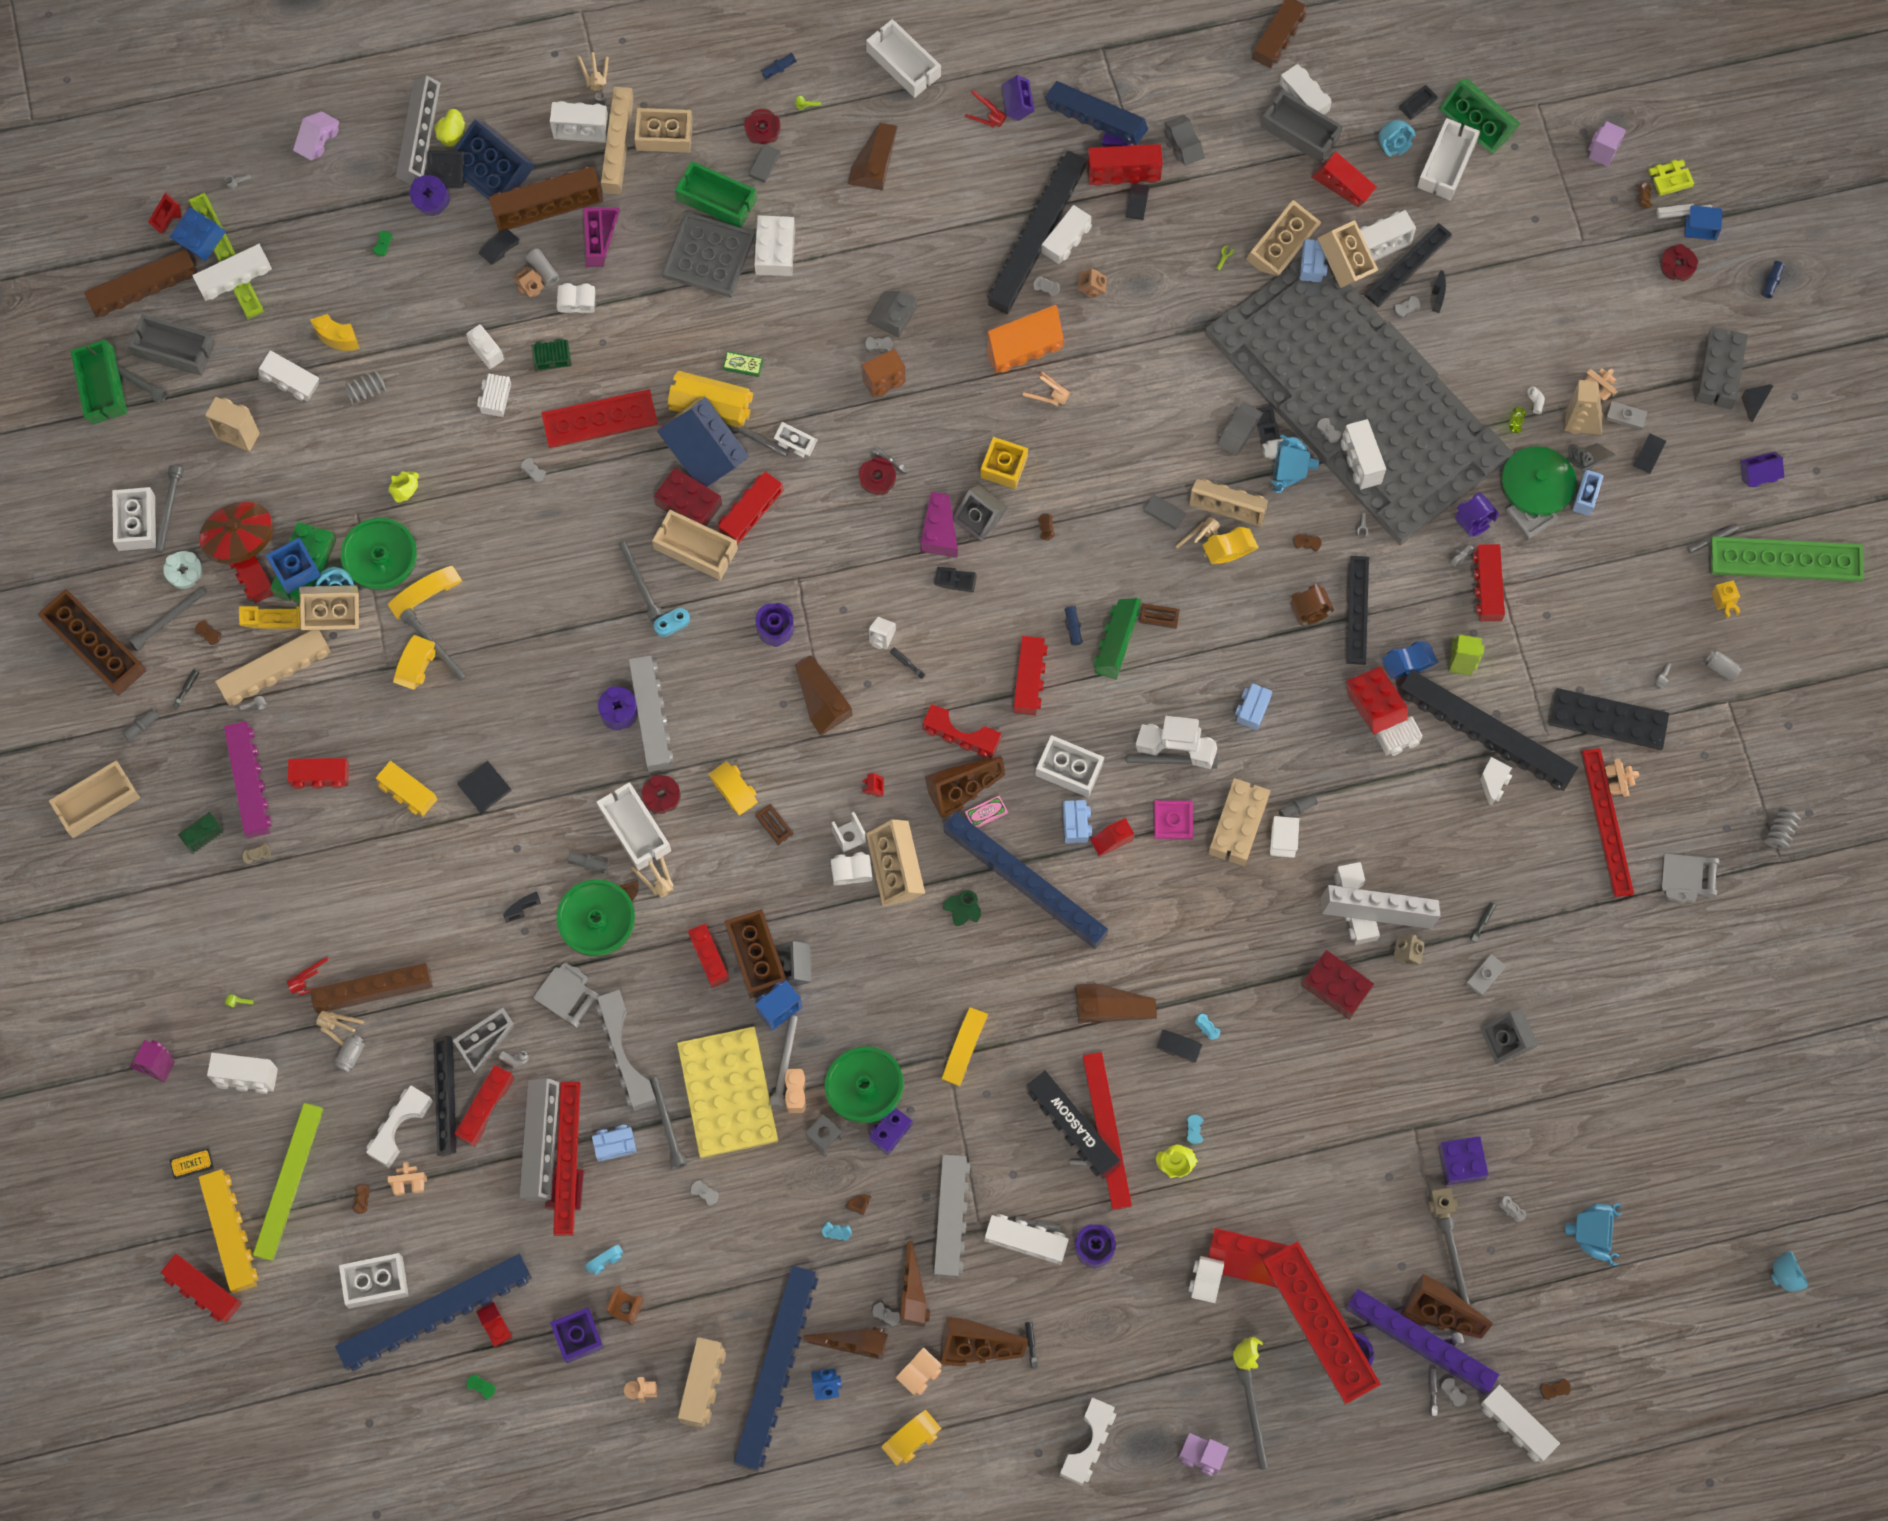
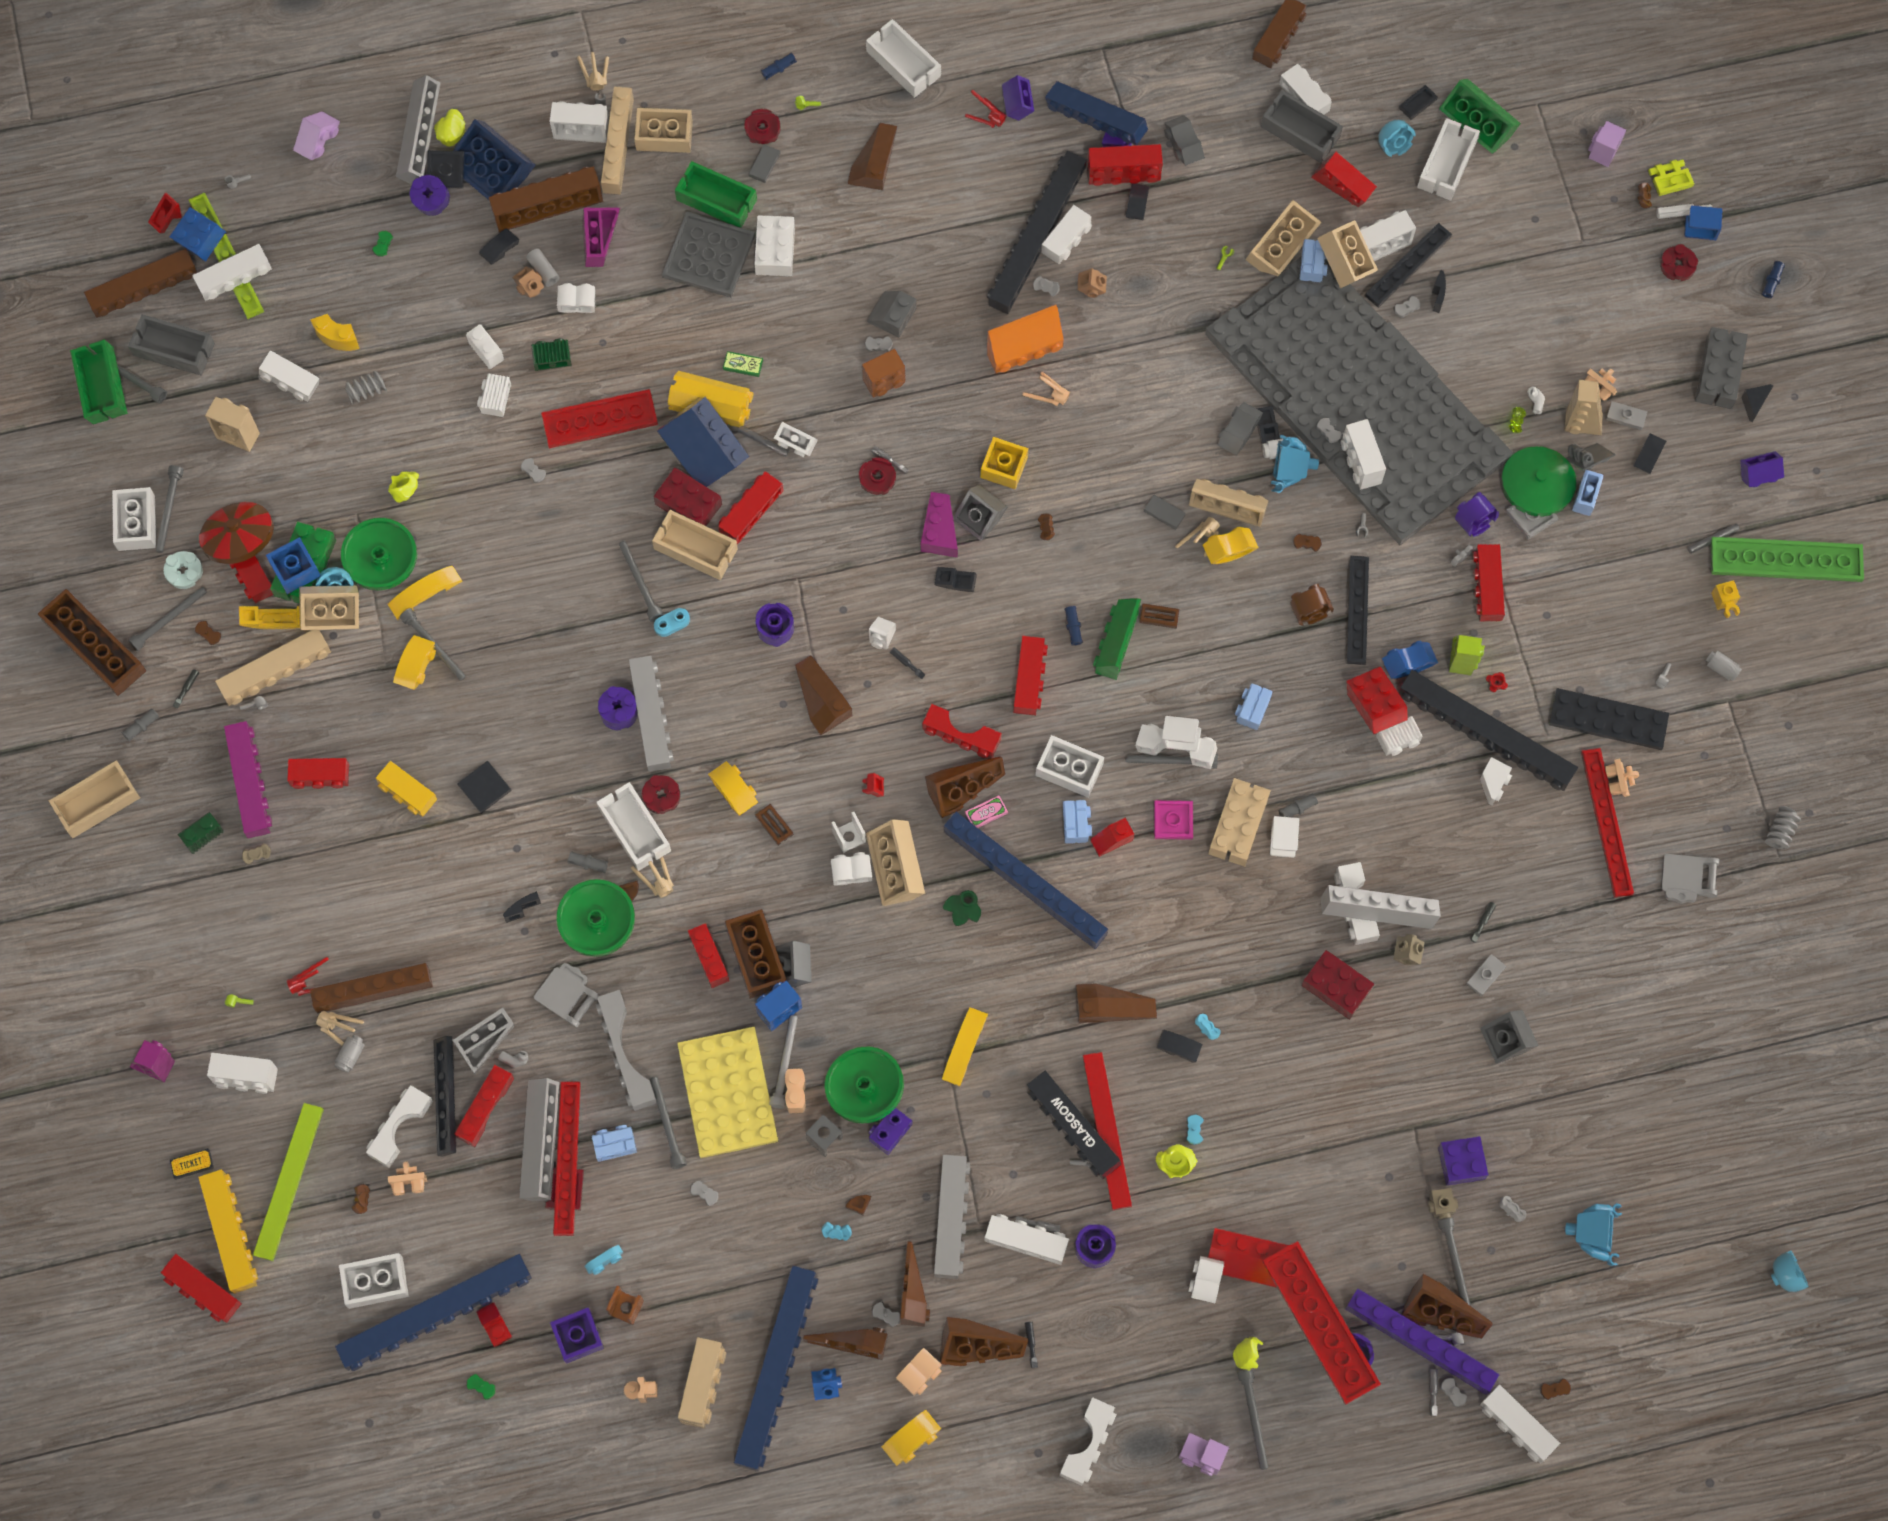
none -> red plate [1486,672,1508,693]

